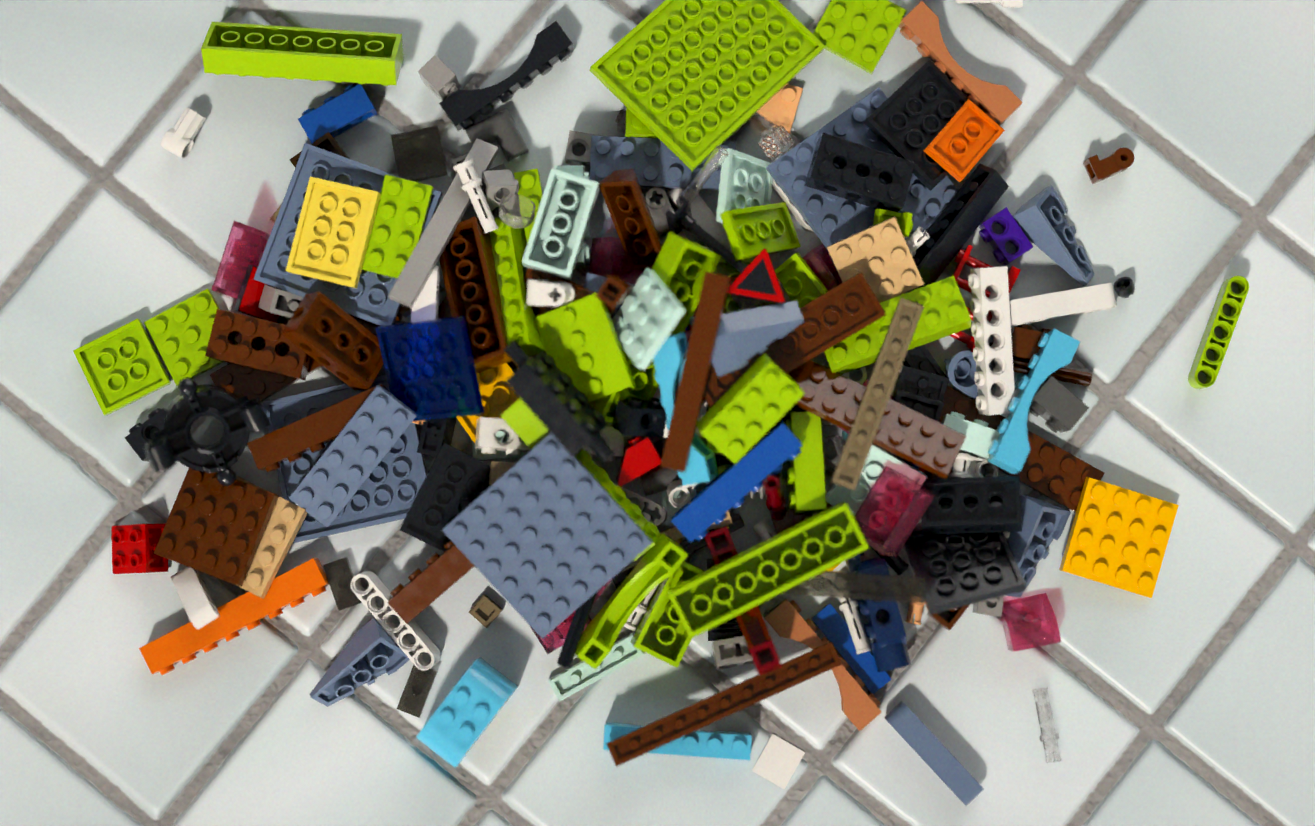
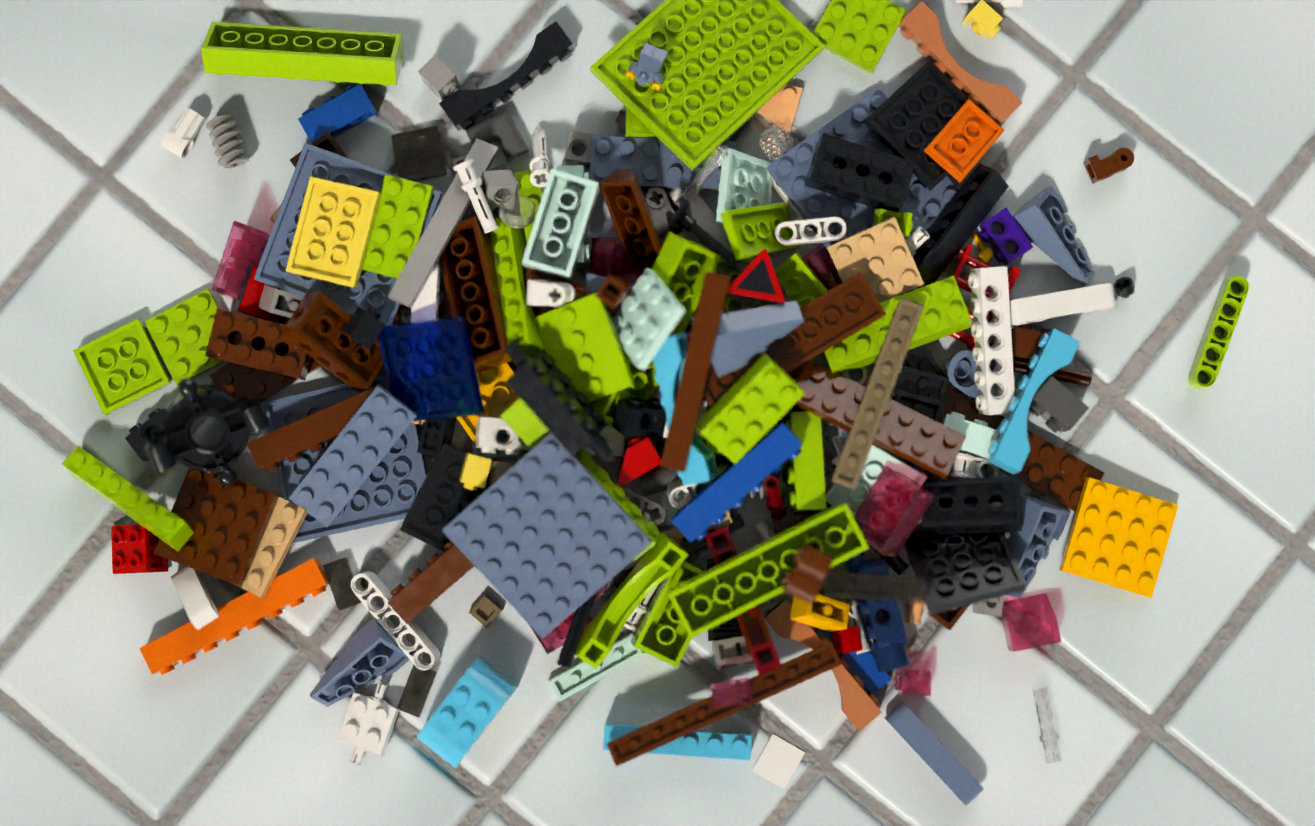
none -> lime brick [62,446,194,551]
none -> light grey piece [206,114,249,168]
none -> white plate [337,683,400,765]
none -> black brick [342,307,386,349]
none -> light yellow brick [458,452,492,491]
none -> white pin [530,129,551,187]
none -> sand blue piece [625,42,668,91]
none -> clear pink bracket [711,677,752,709]
none -> white beam [775,217,846,246]
none -> reddish brown brick [781,544,834,604]
none -> yellow brick [790,594,850,632]
none -> red slope [831,626,862,655]
none -> clear pink brick [894,670,931,696]
none -> light yellow brick [962,0,1003,39]
none -> yellow hand [971,231,993,264]

